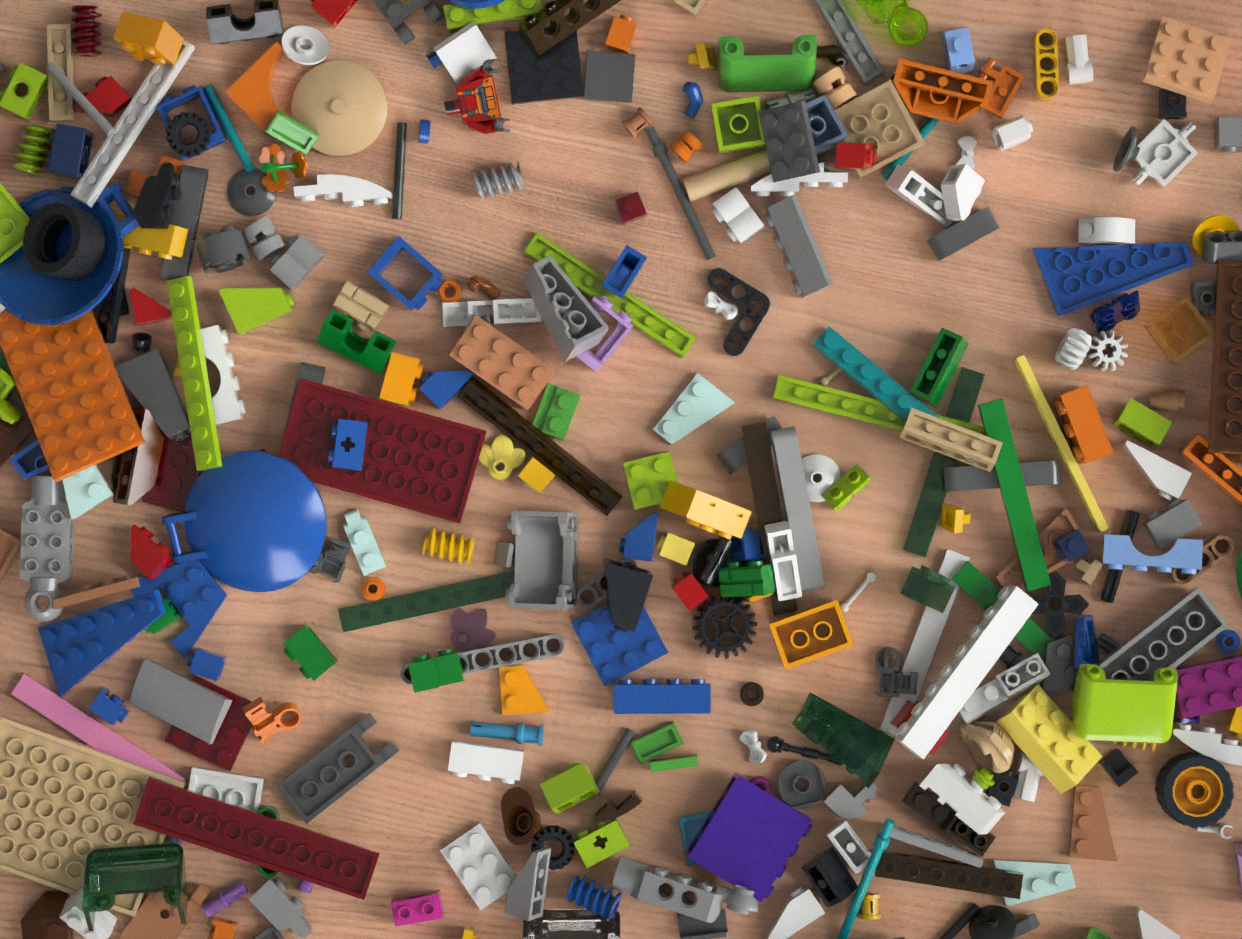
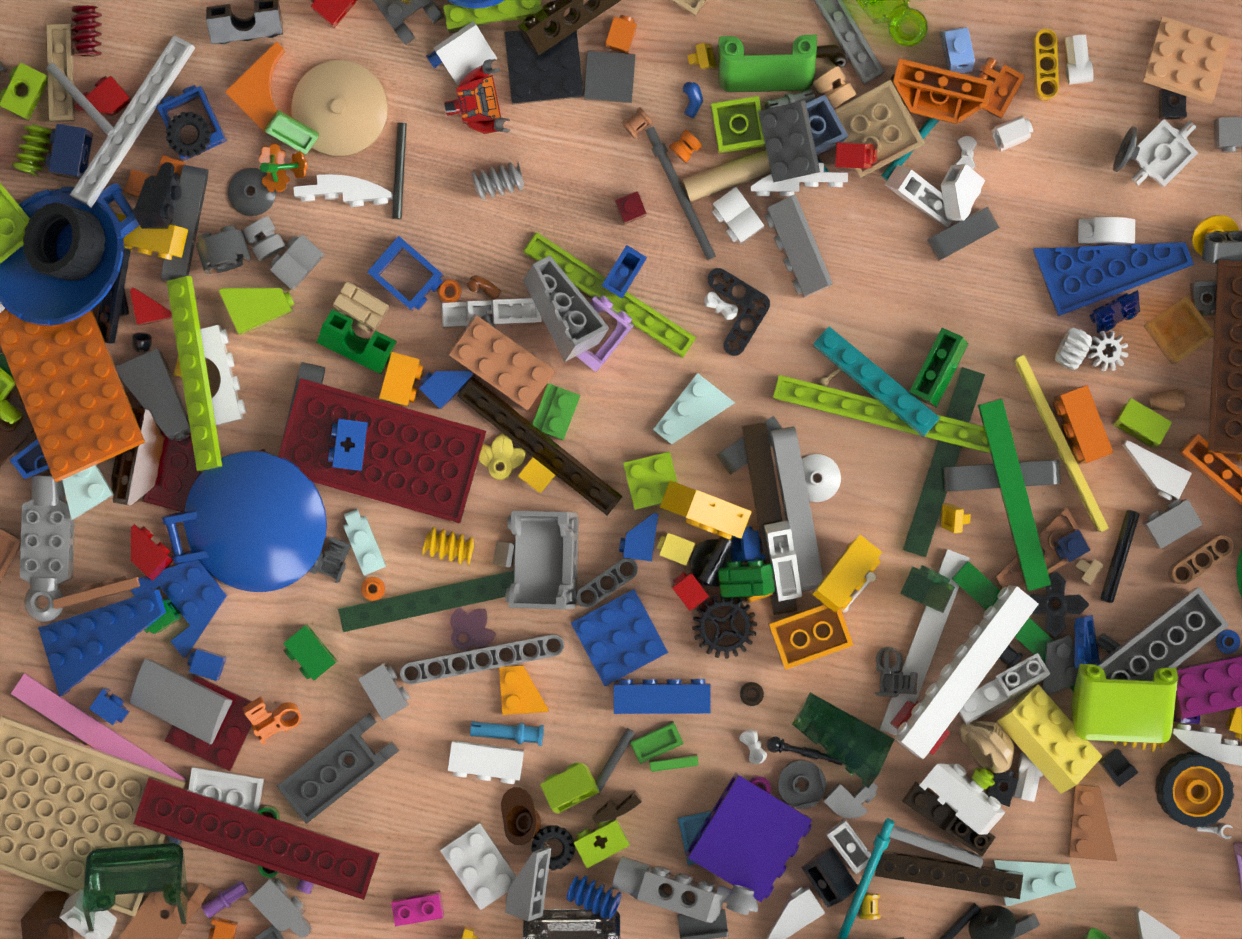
light orange brick [113,11,184,66] -> none
teal bar [203,84,255,173] -> none
white dish [281,25,329,65] -> none
green brick [408,648,465,693] -> none
blue tile [418,119,430,144] -> none
black slope [603,558,653,632] -> none
lime hinge [821,463,871,511] -> none
tan fence [899,408,1003,472] -> none
light blue arch [1103,534,1203,574] -> none
none -> light grey brick [358,663,410,720]
none -> yellow wedge [812,534,883,612]

